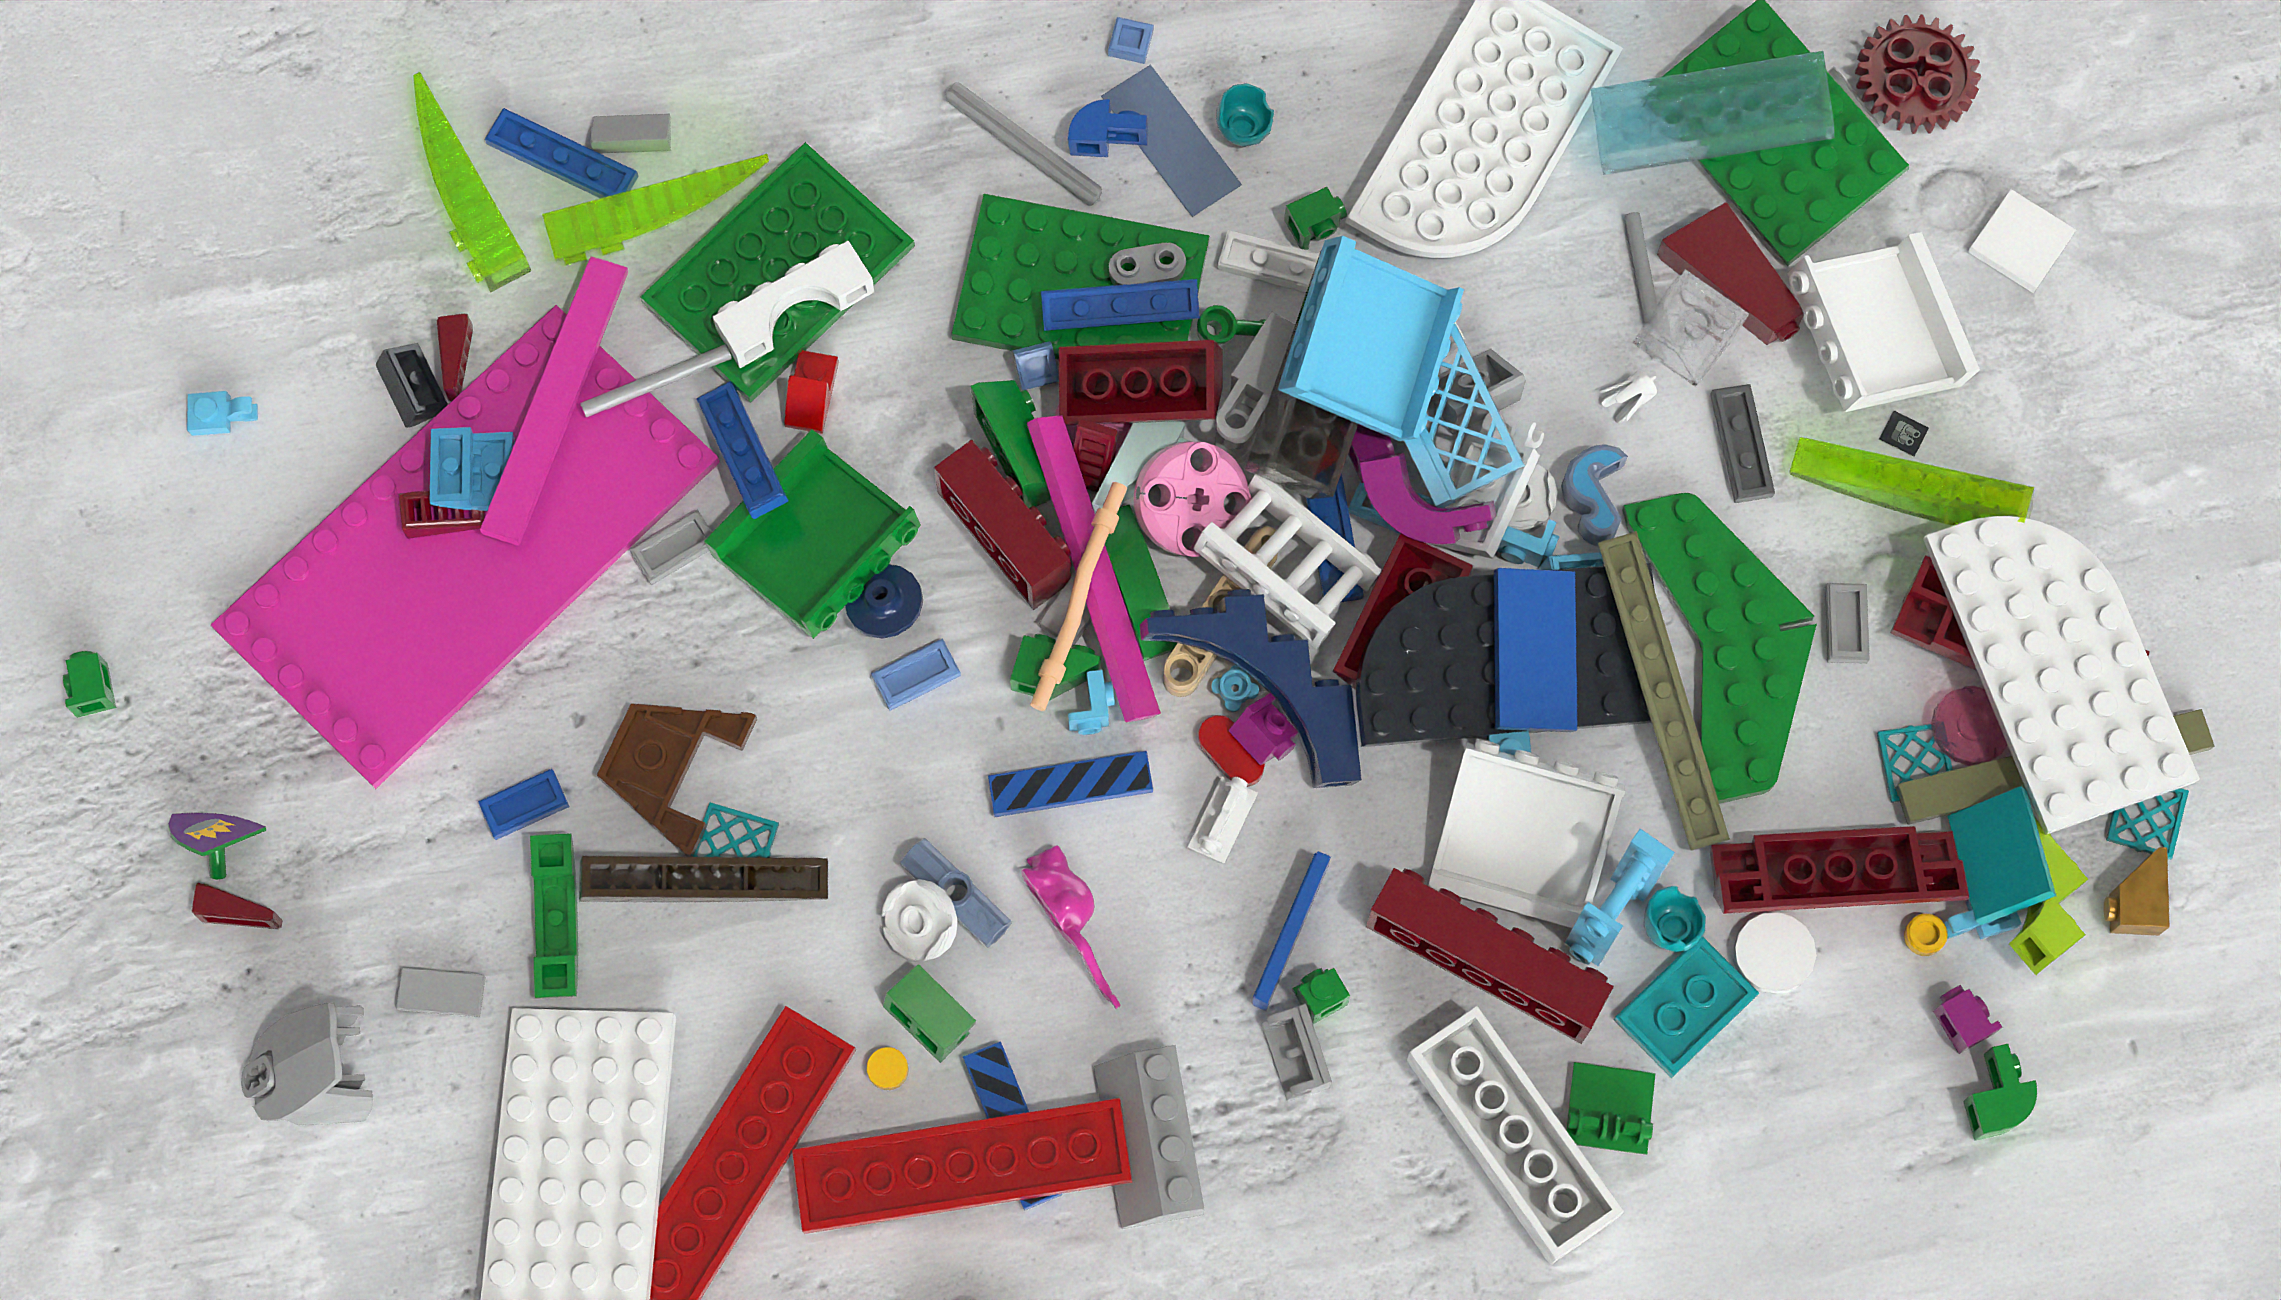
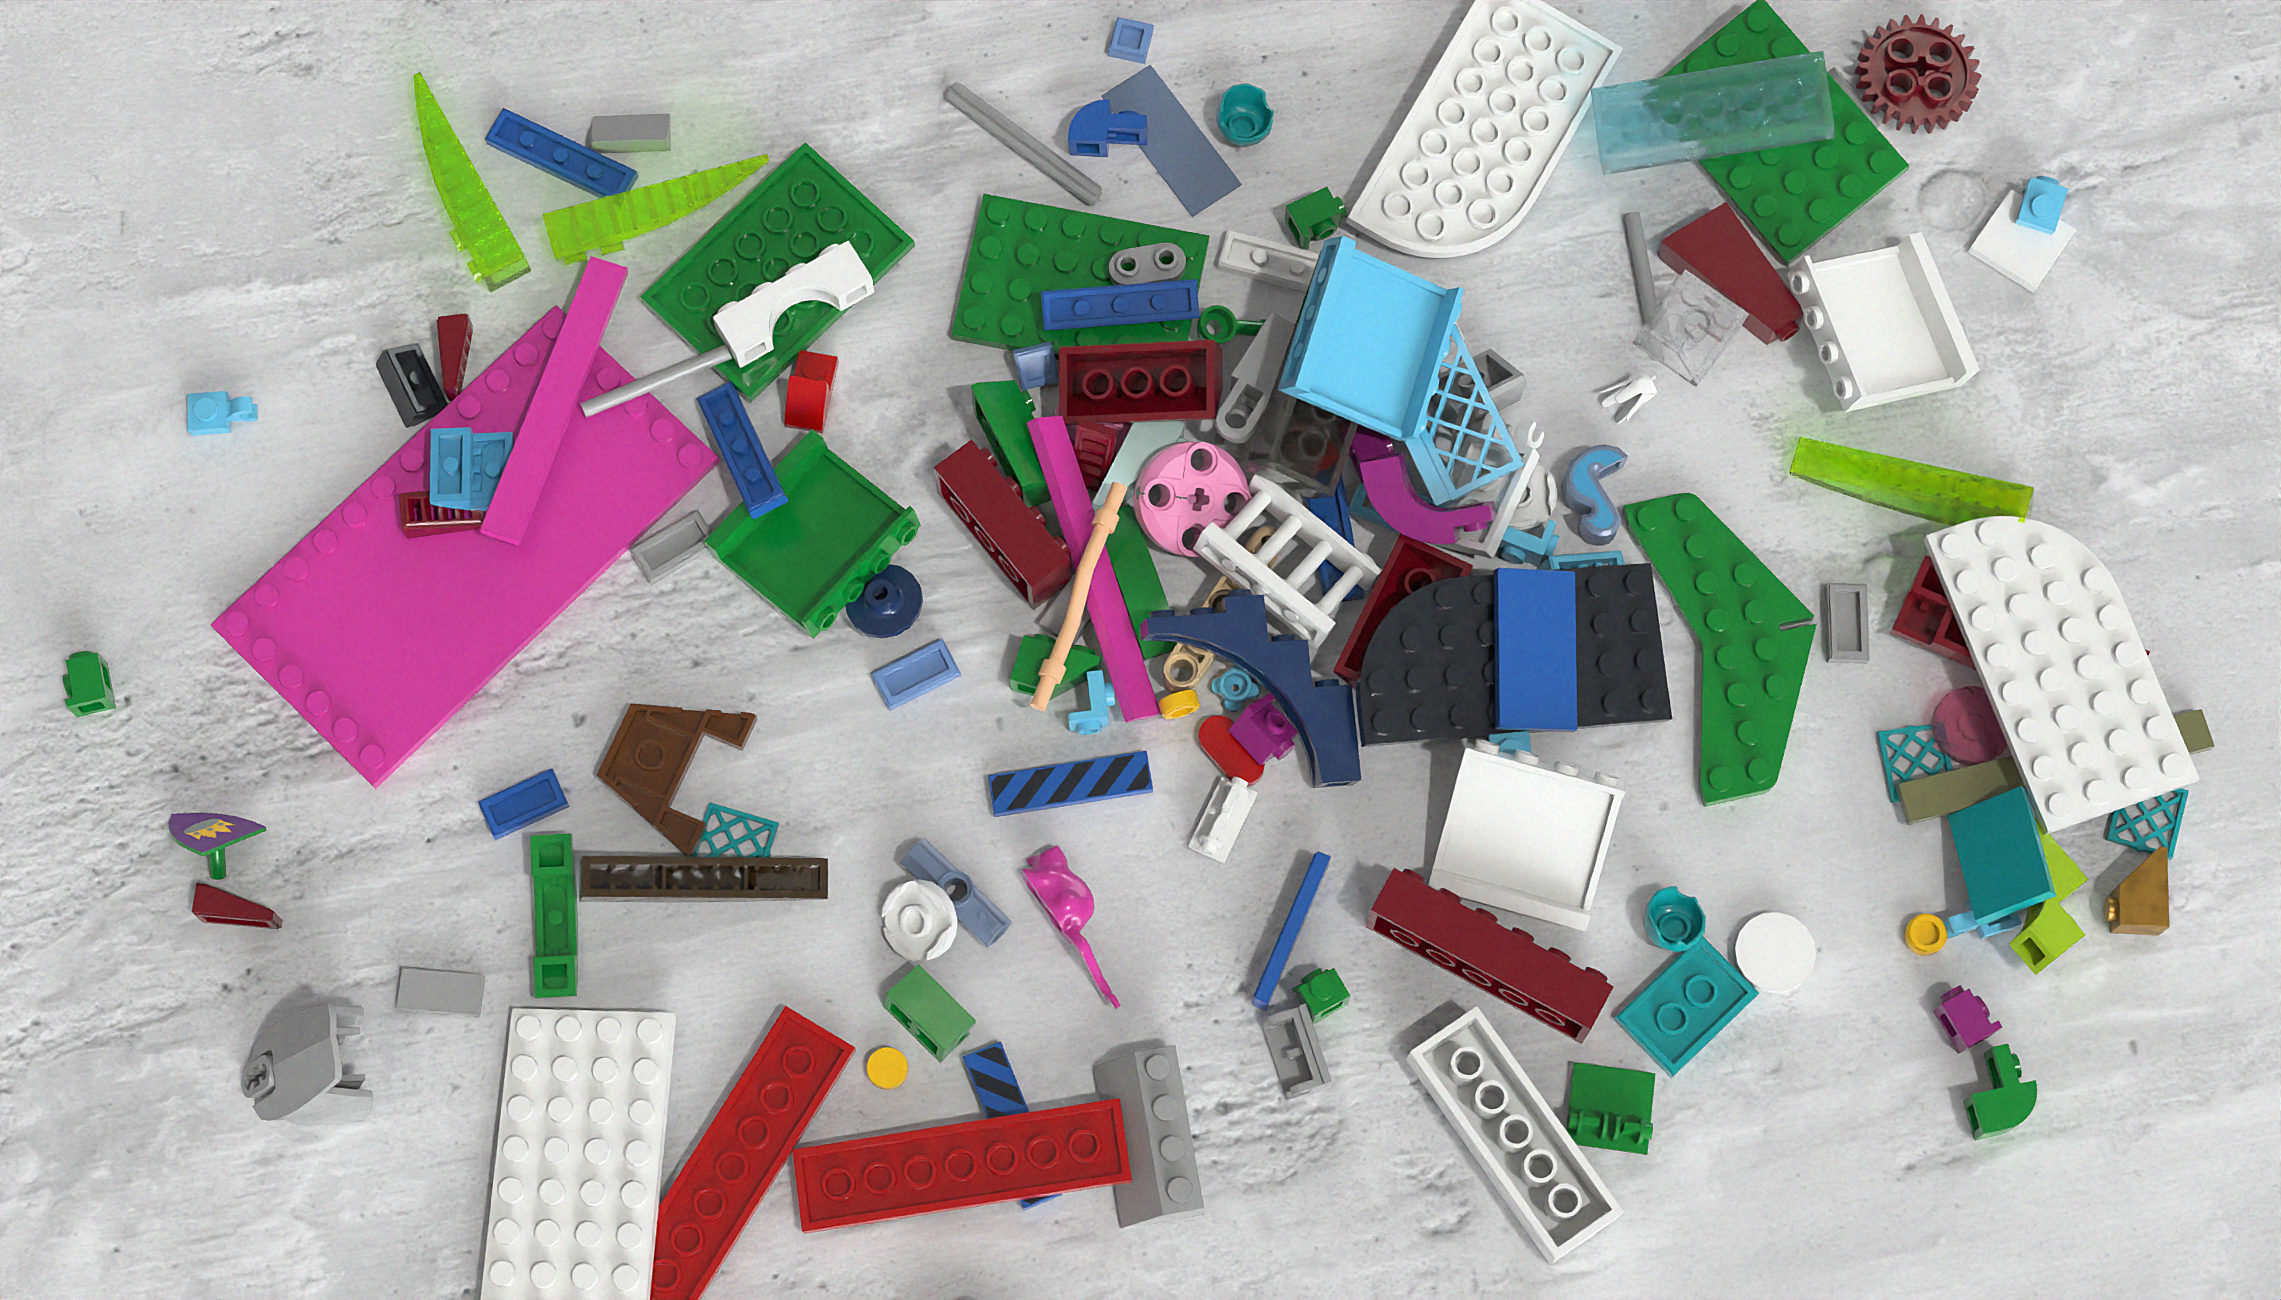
medium azure fence [1565,829,1675,966] -> none
olive tile [1598,531,1730,851] -> none
dark red slope [1709,826,1969,914] -> none
dark grey tile [1710,384,1775,503] -> none
black sticker [1879,411,1929,457] -> none
none -> yellow tile [1158,690,1200,719]
none -> medium azure bracket [2015,176,2068,235]

